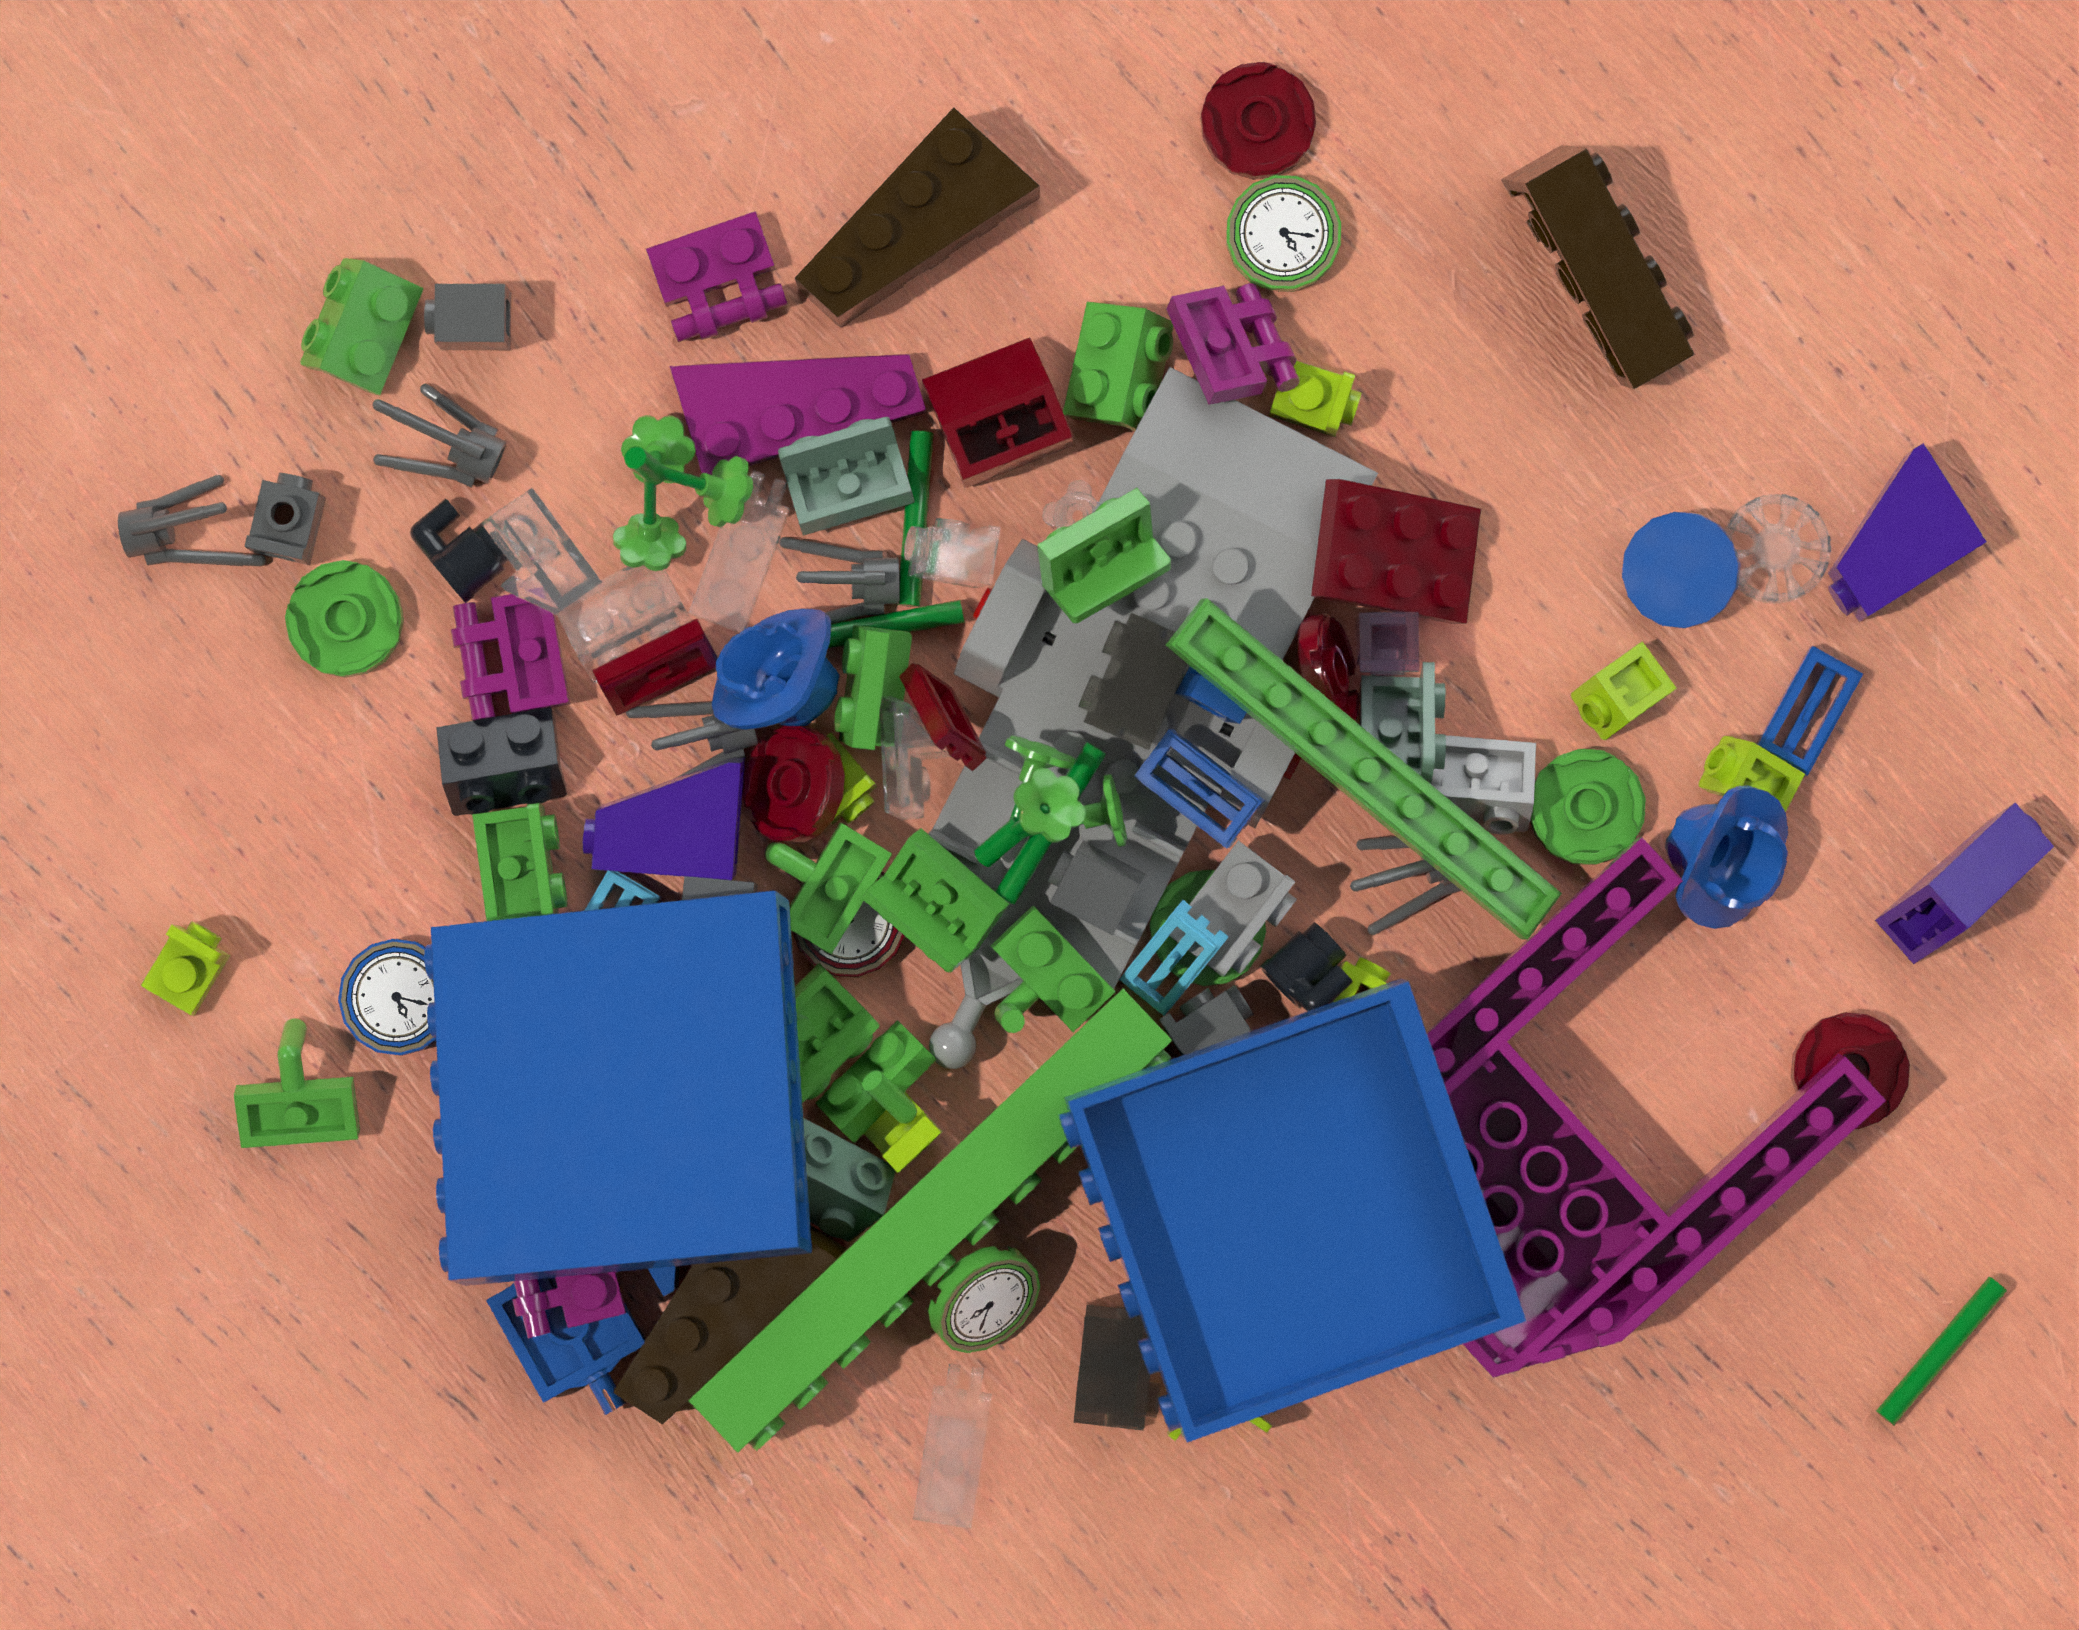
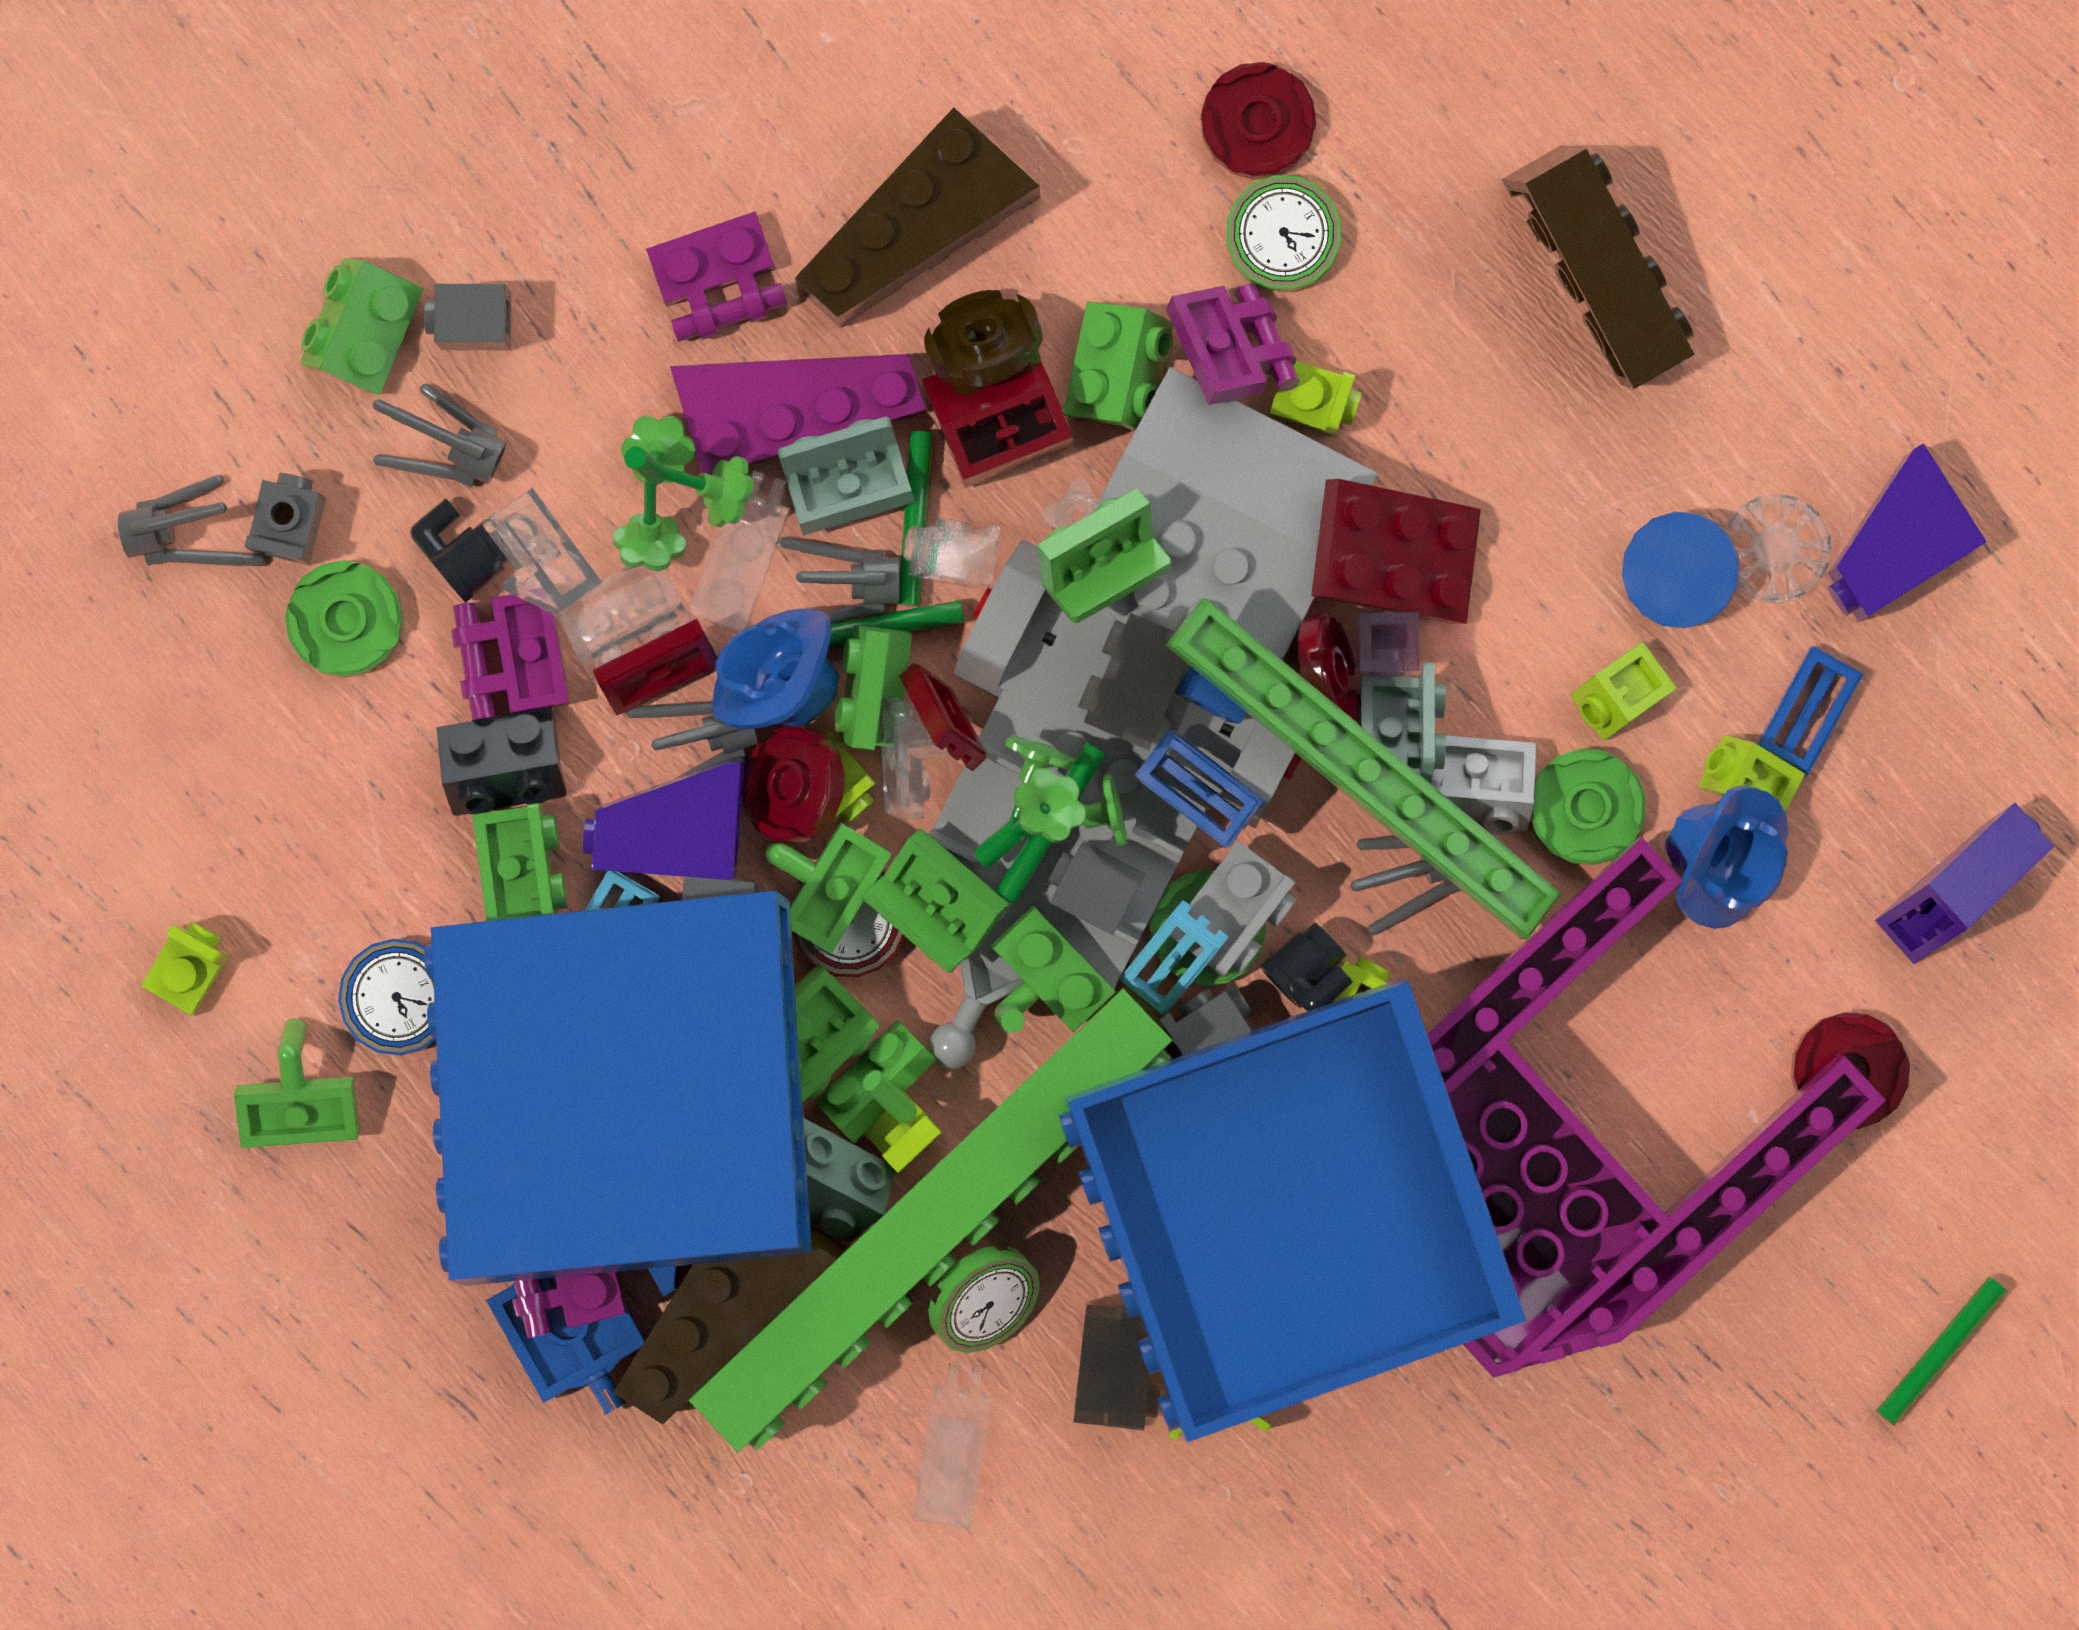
none -> dark brown plate [924,290,1043,395]

